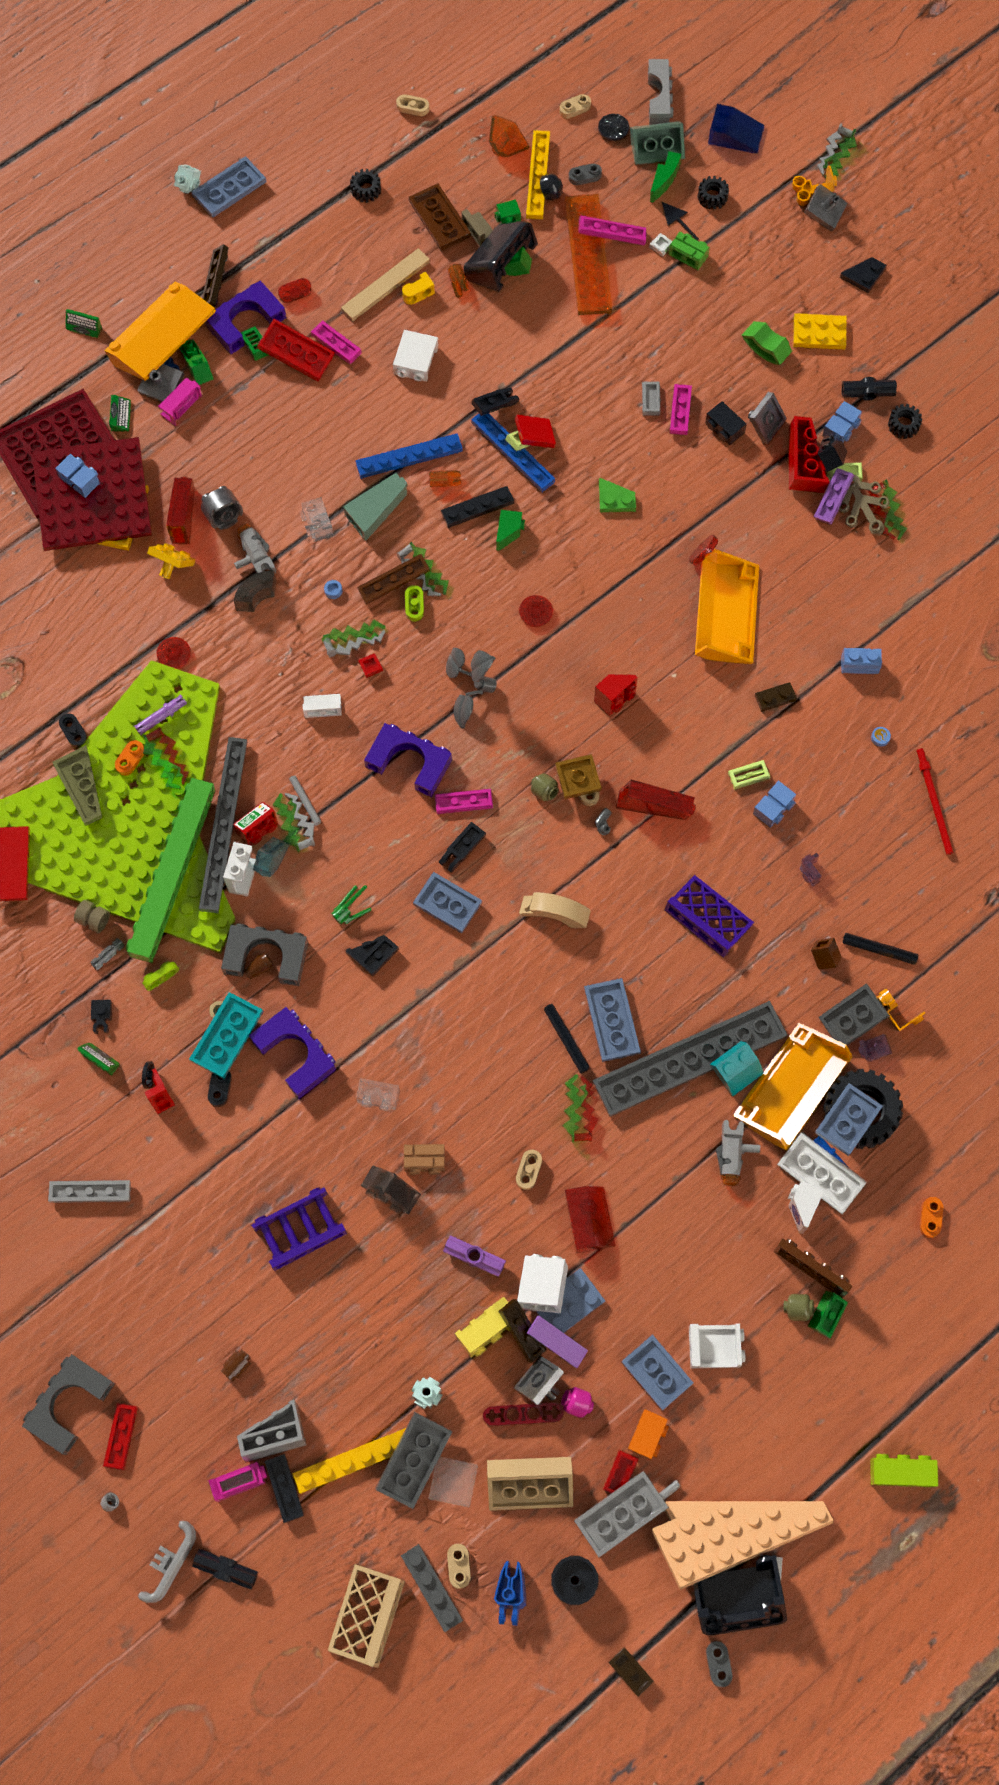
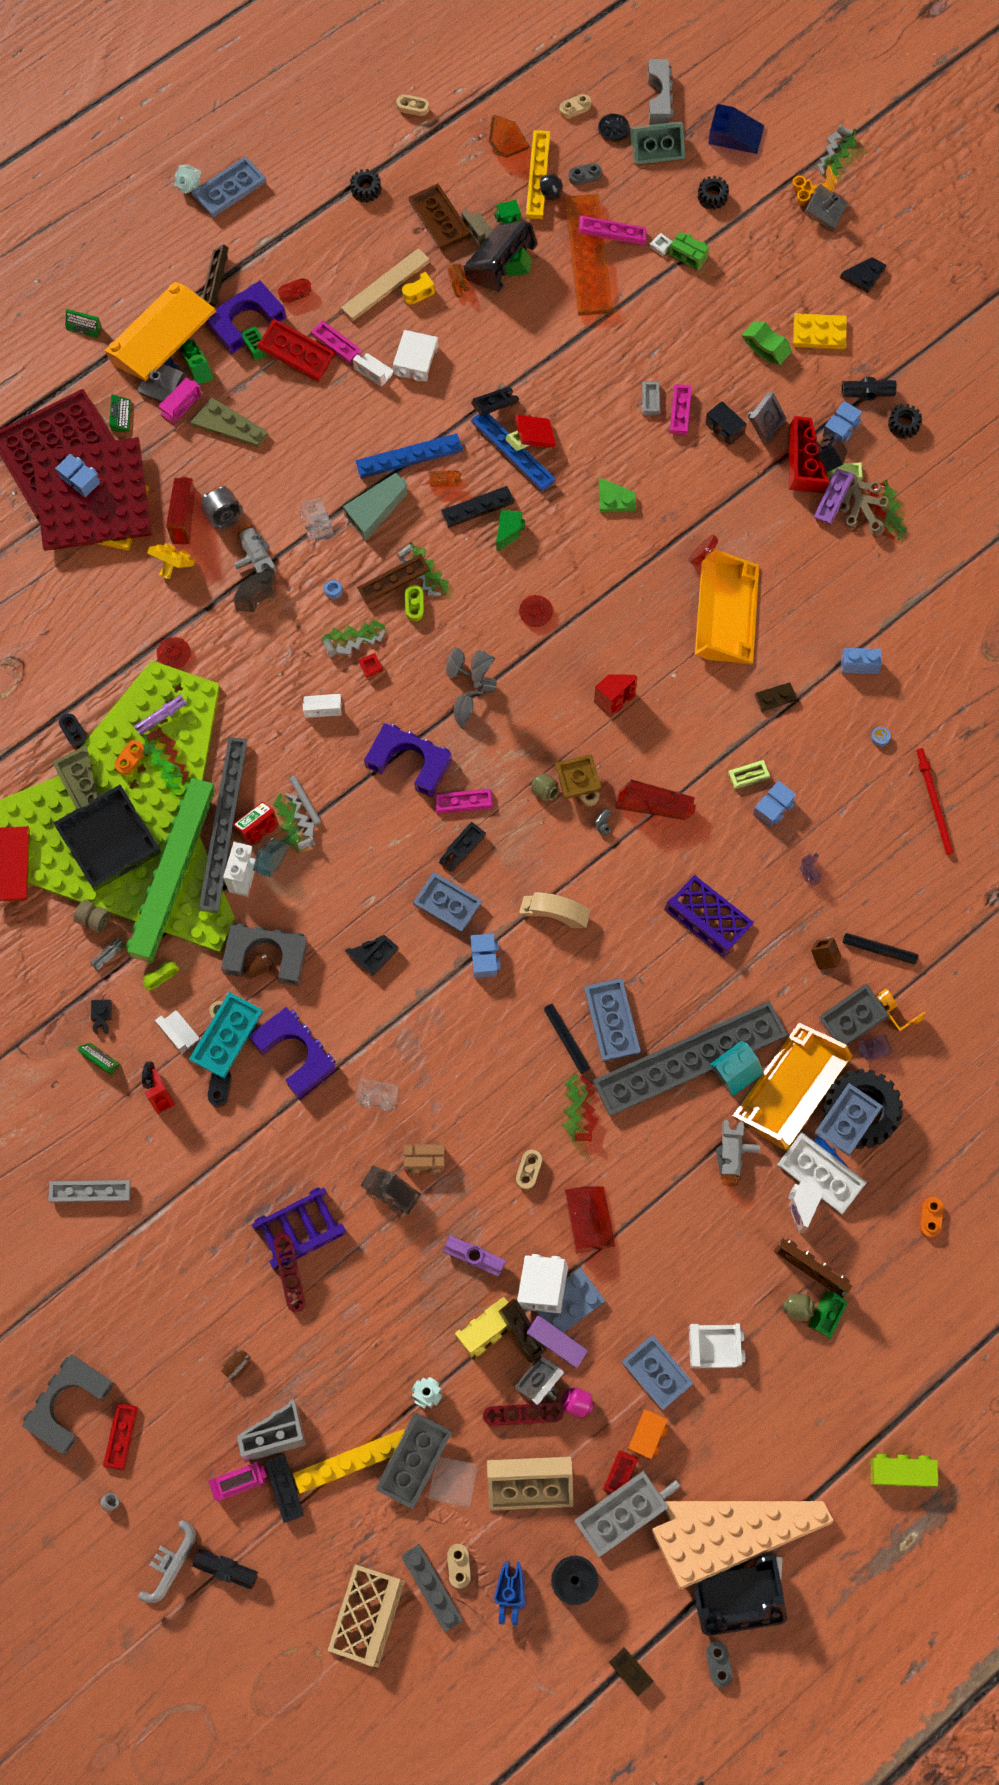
green plant [331,885,372,924] -> none
green slope [650,151,682,202] -> none
black piece [662,202,699,241] -> none
none -> black tile [53,784,161,892]
none -> white panel [155,1011,200,1054]
none -> olive wing [190,397,268,448]
none -> dark red beam [274,1233,305,1312]
none -> white panel [353,353,394,387]
none -> medium blue piece [471,933,501,978]

